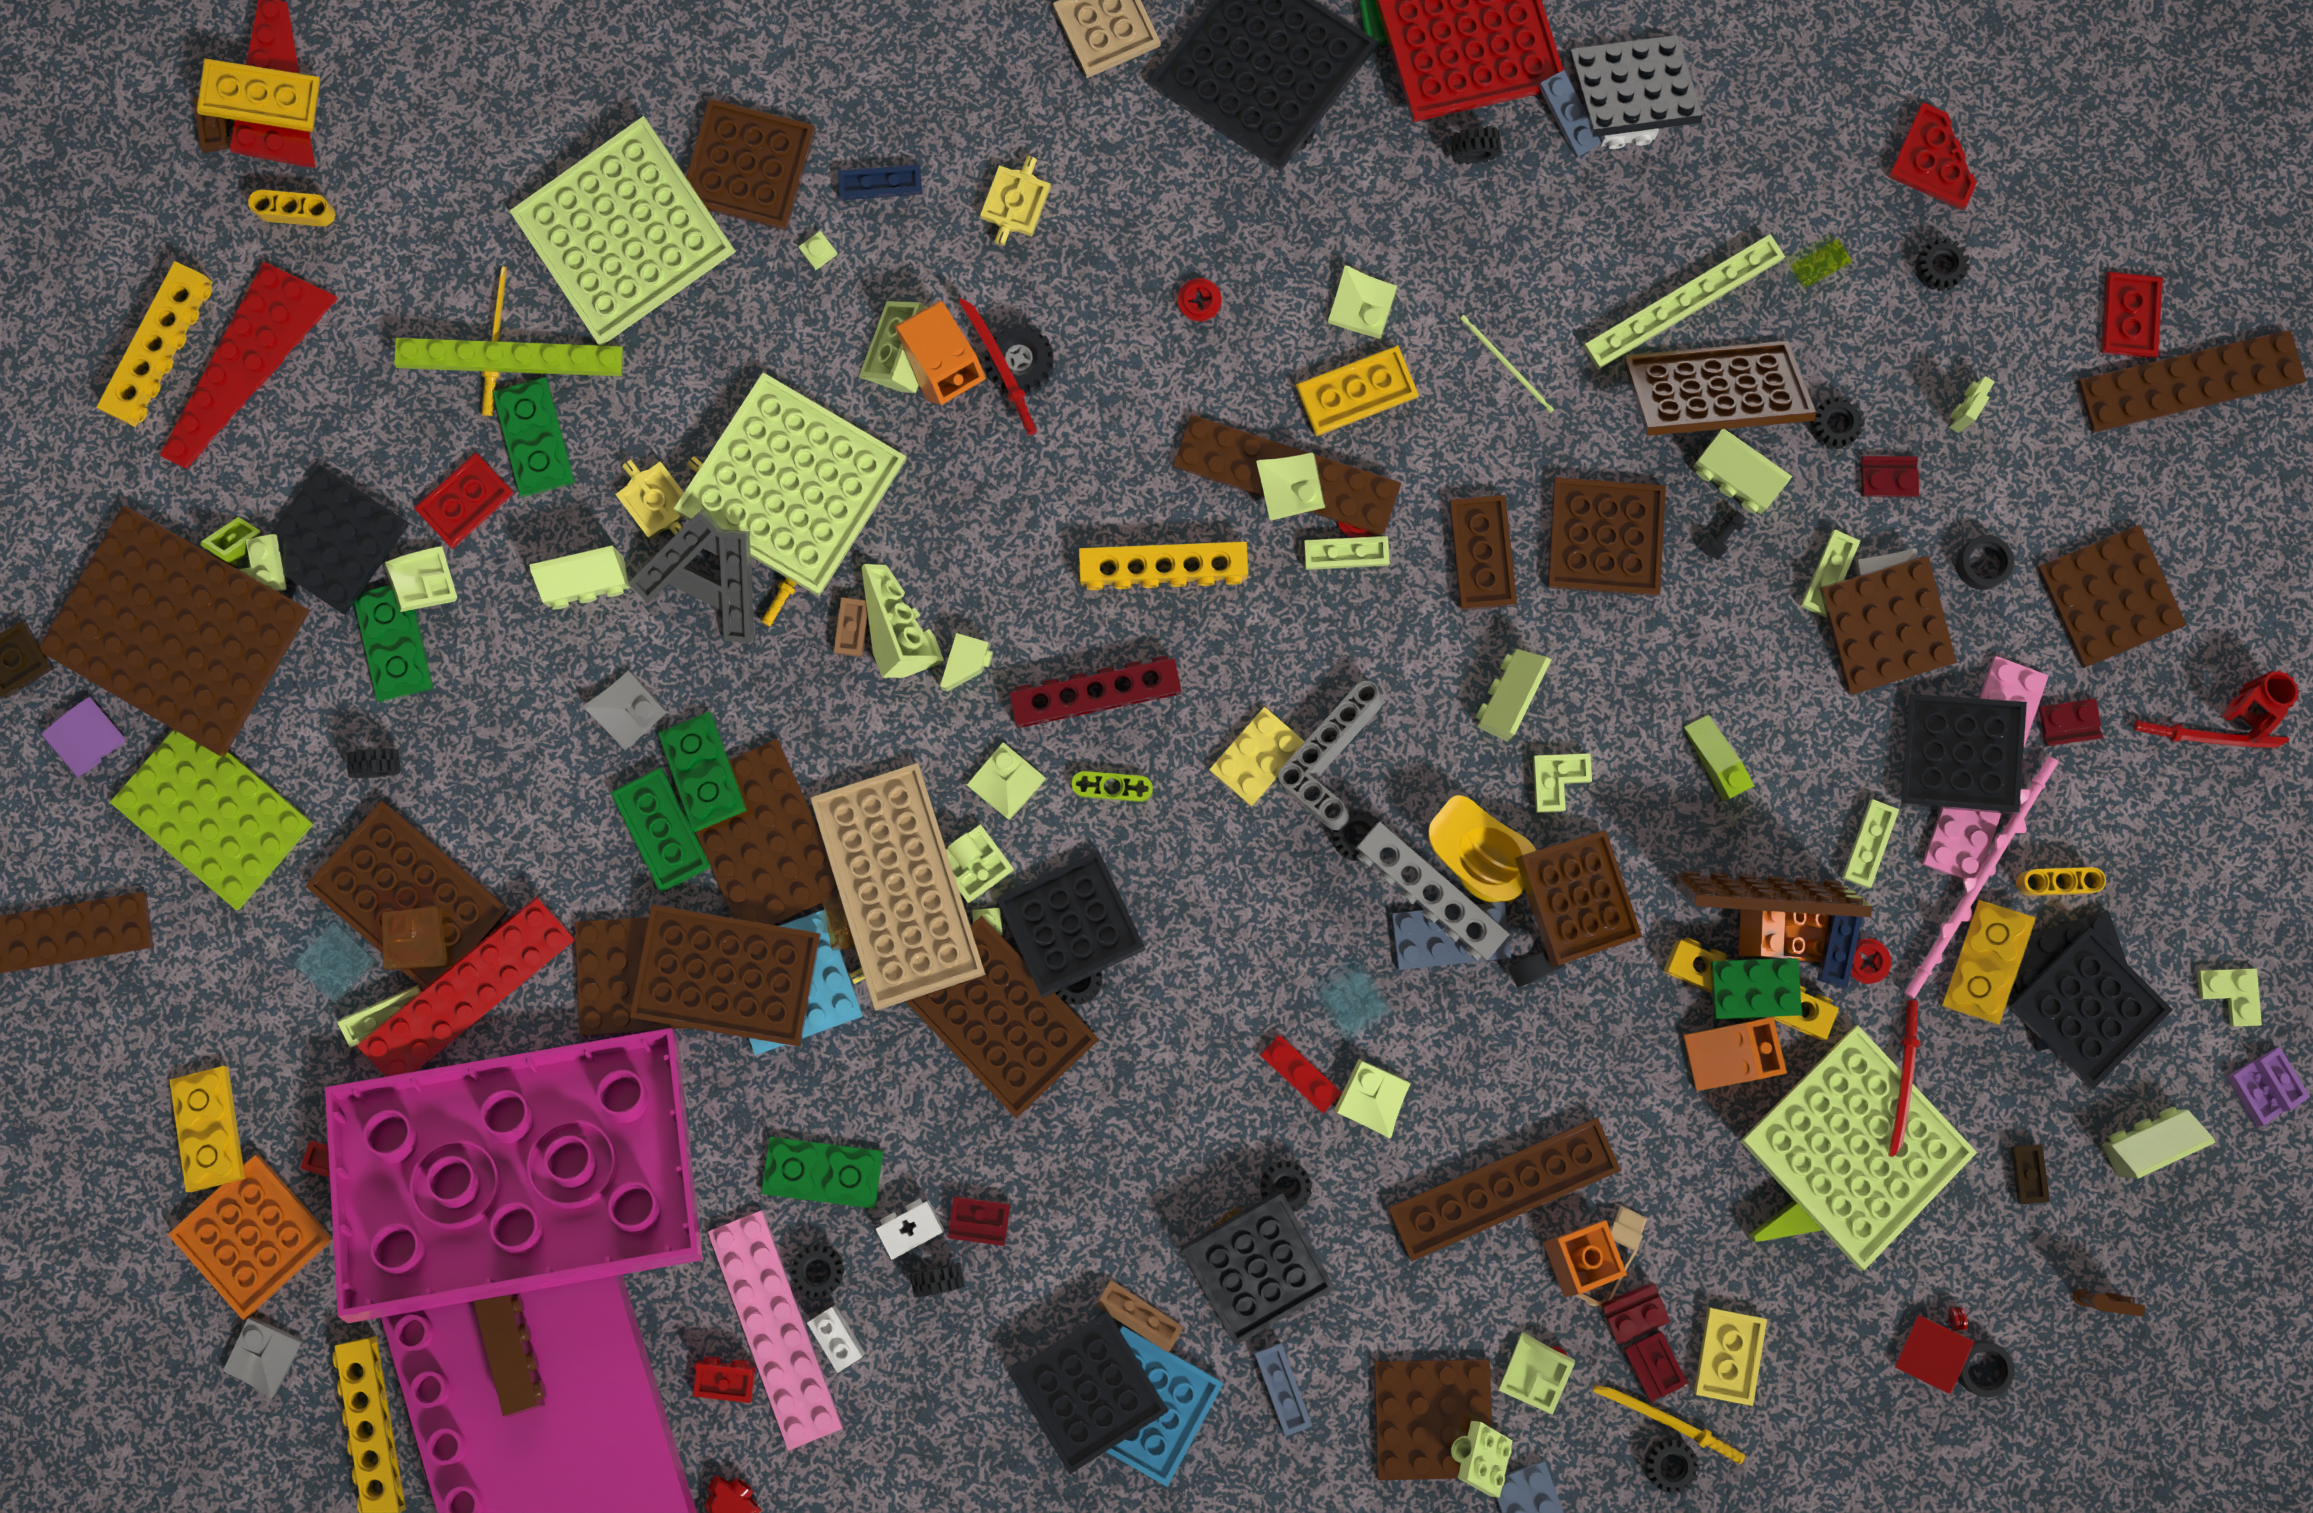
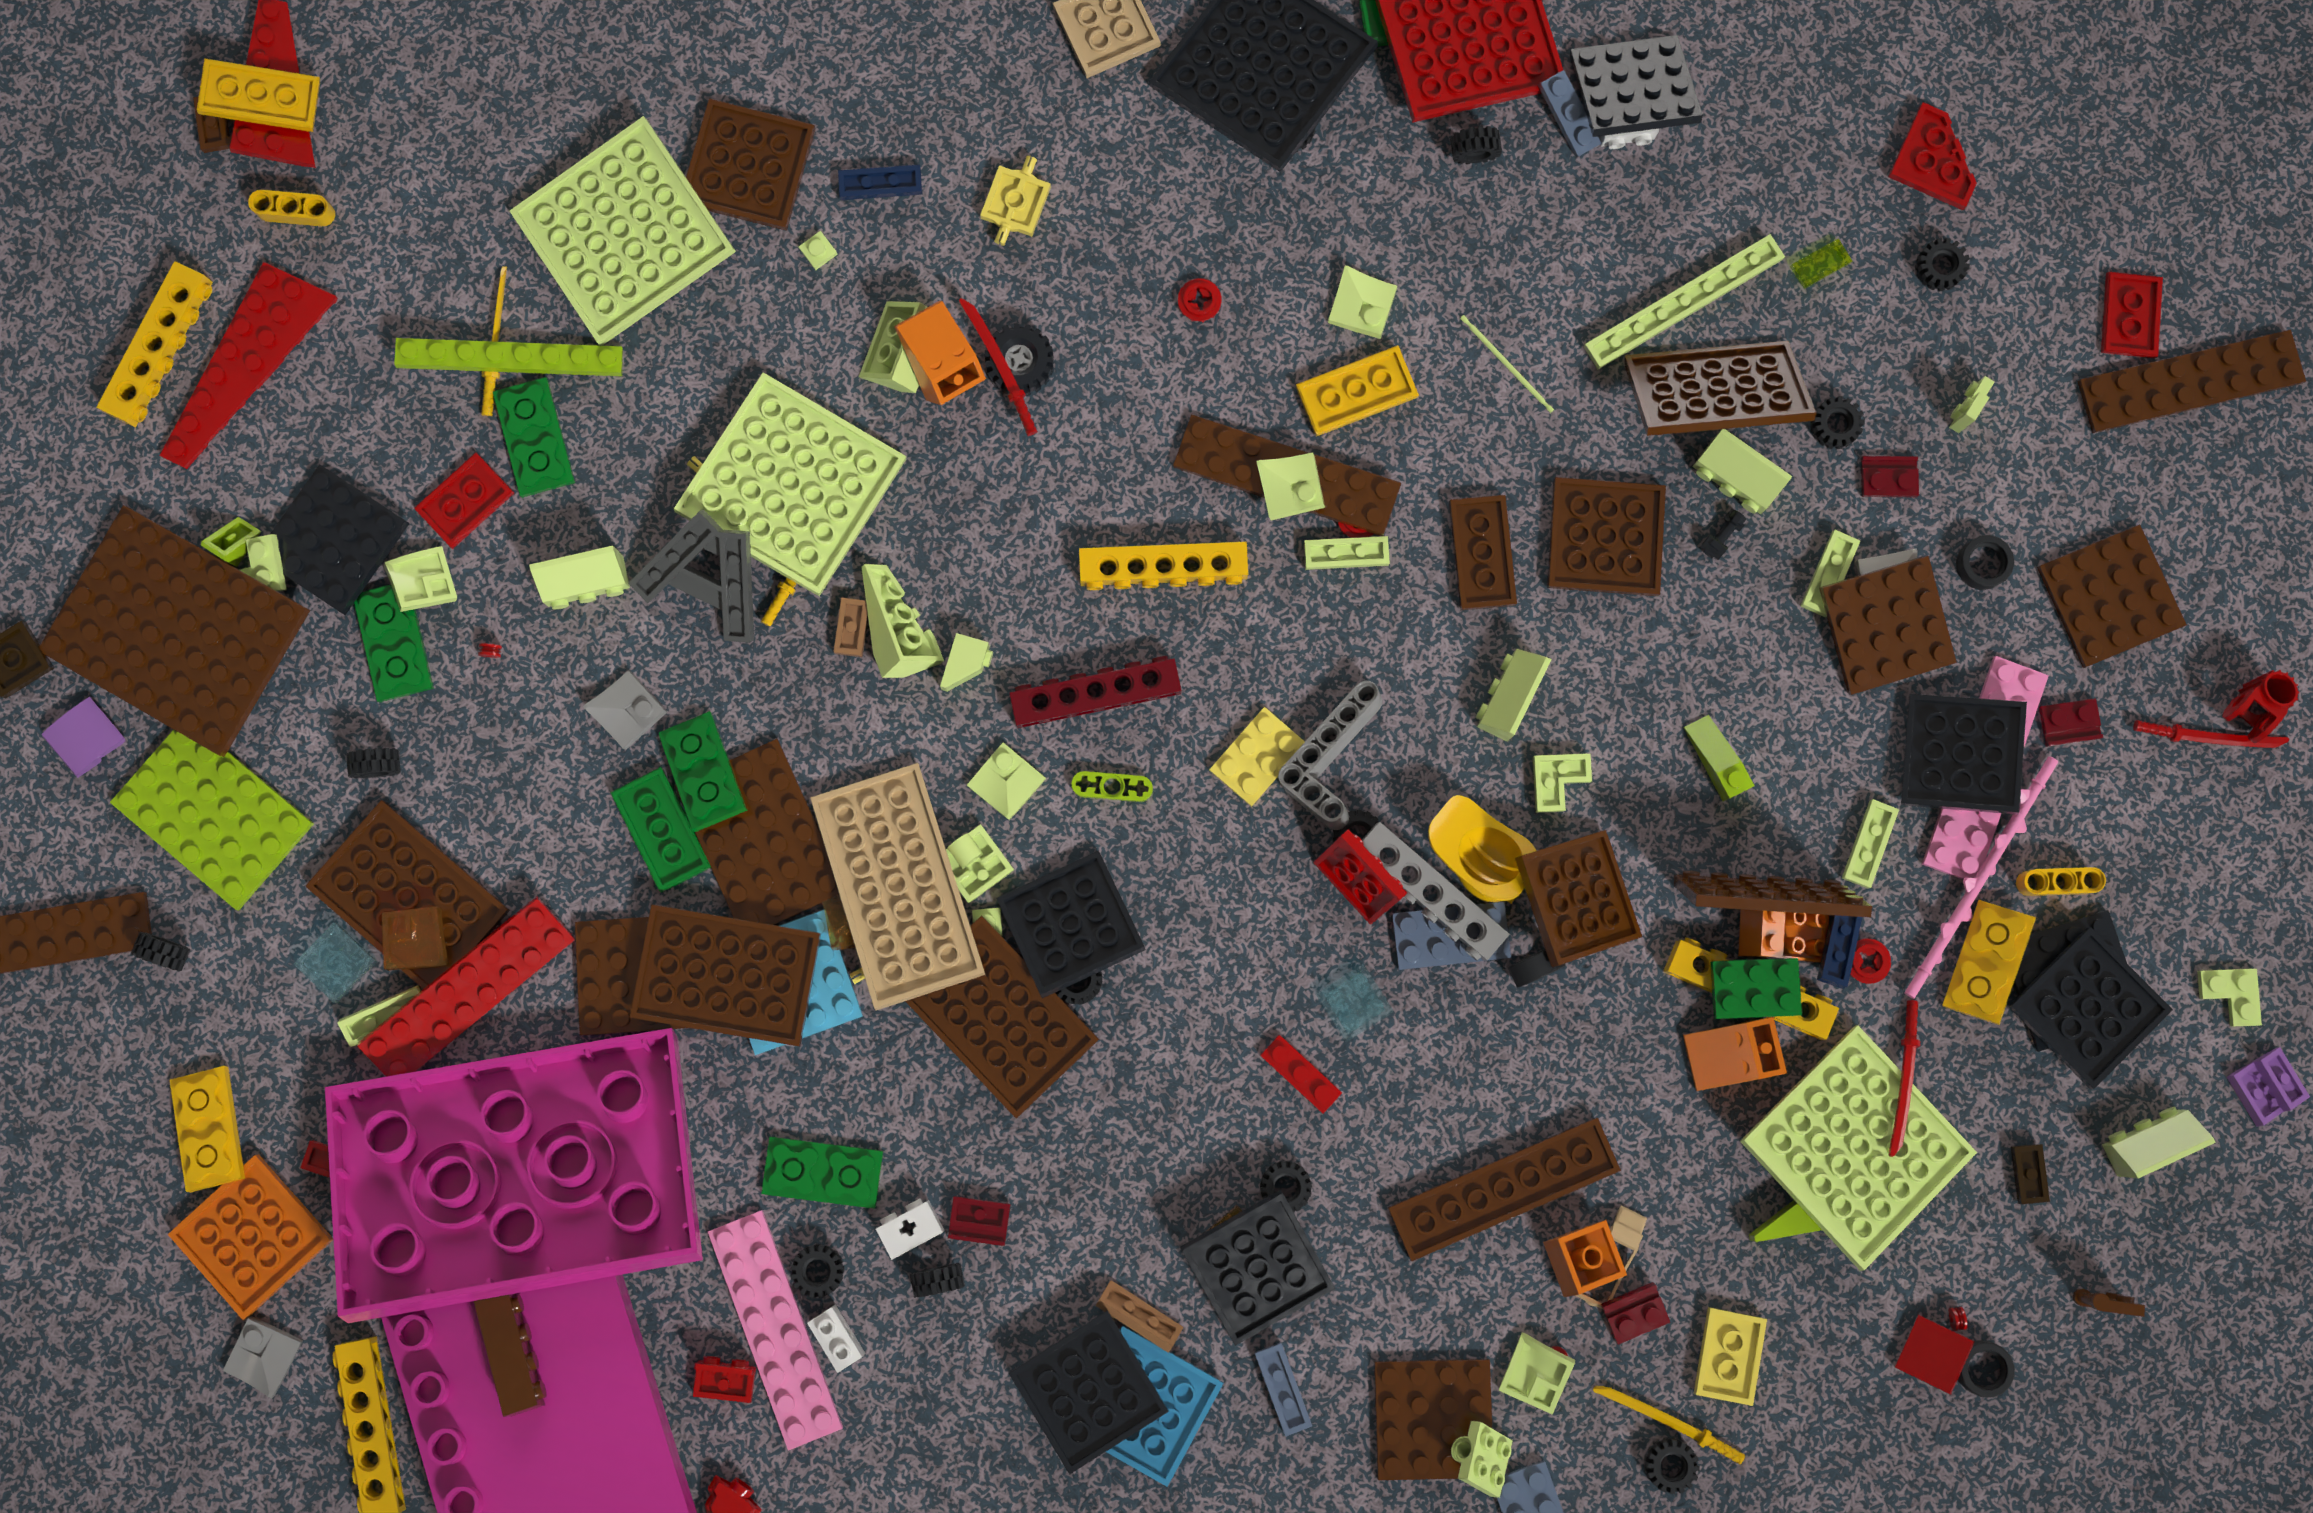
light yellow plate [615,460,684,540] -> none
yellowish green plate [1334,1059,1411,1138] -> none
dark red plate [1623,1330,1688,1403] -> none
none -> black tyre [131,932,191,971]
none -> red piece [478,643,502,658]
none -> red plate [1313,829,1407,925]

